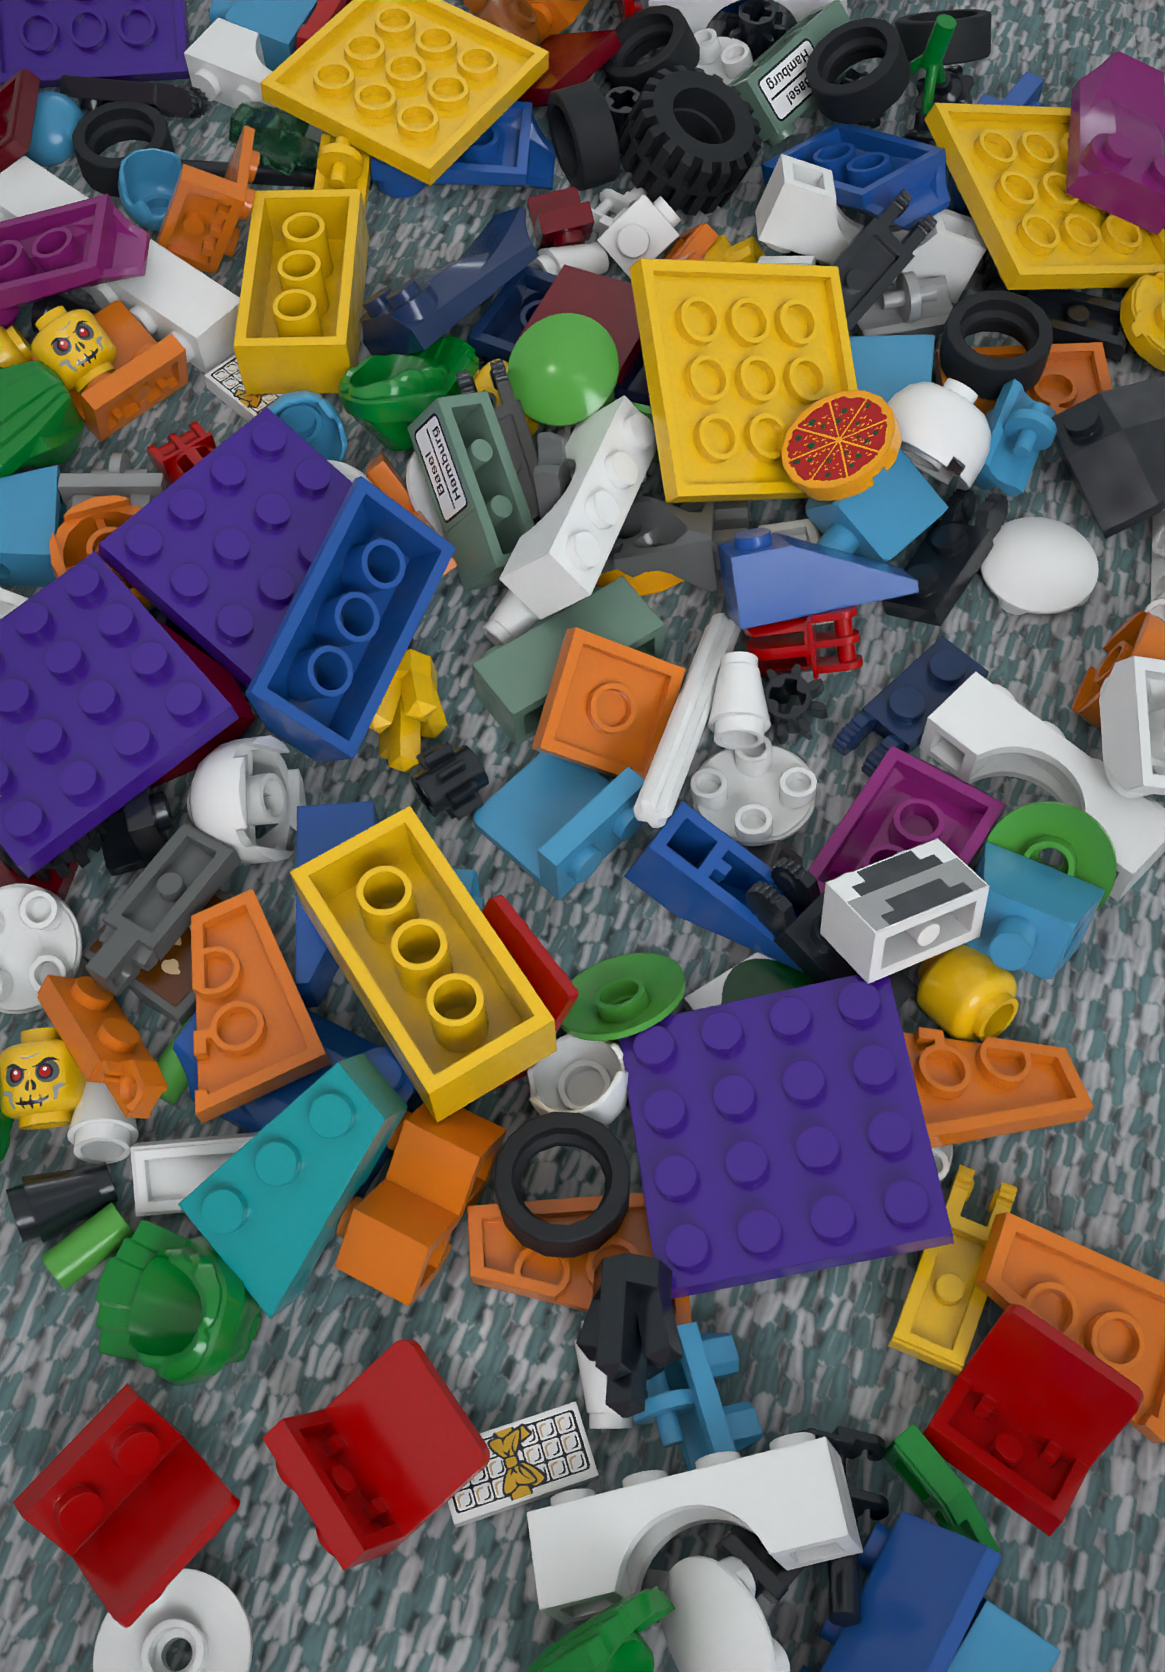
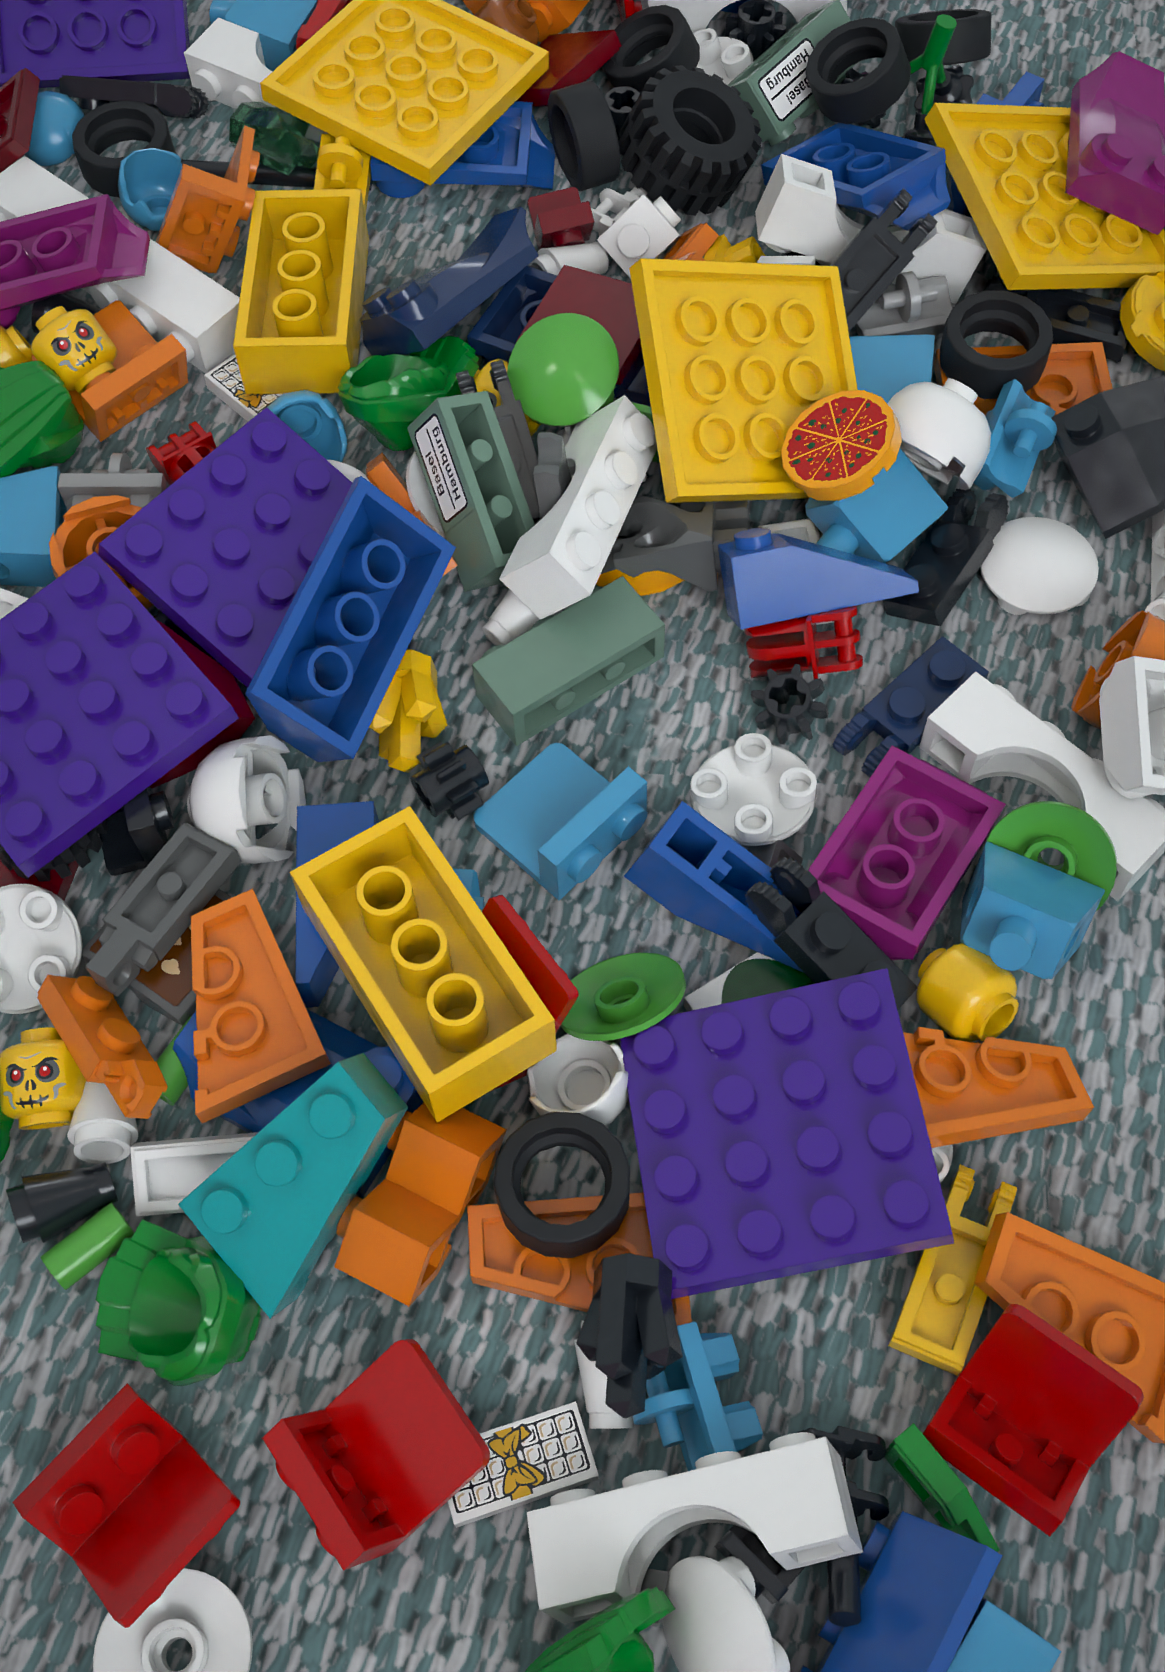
orange plate [531,627,686,779] -> none
white axle [633,613,741,828] -> none
white cone [708,651,771,749] -> none
white brick [820,838,990,984] -> none

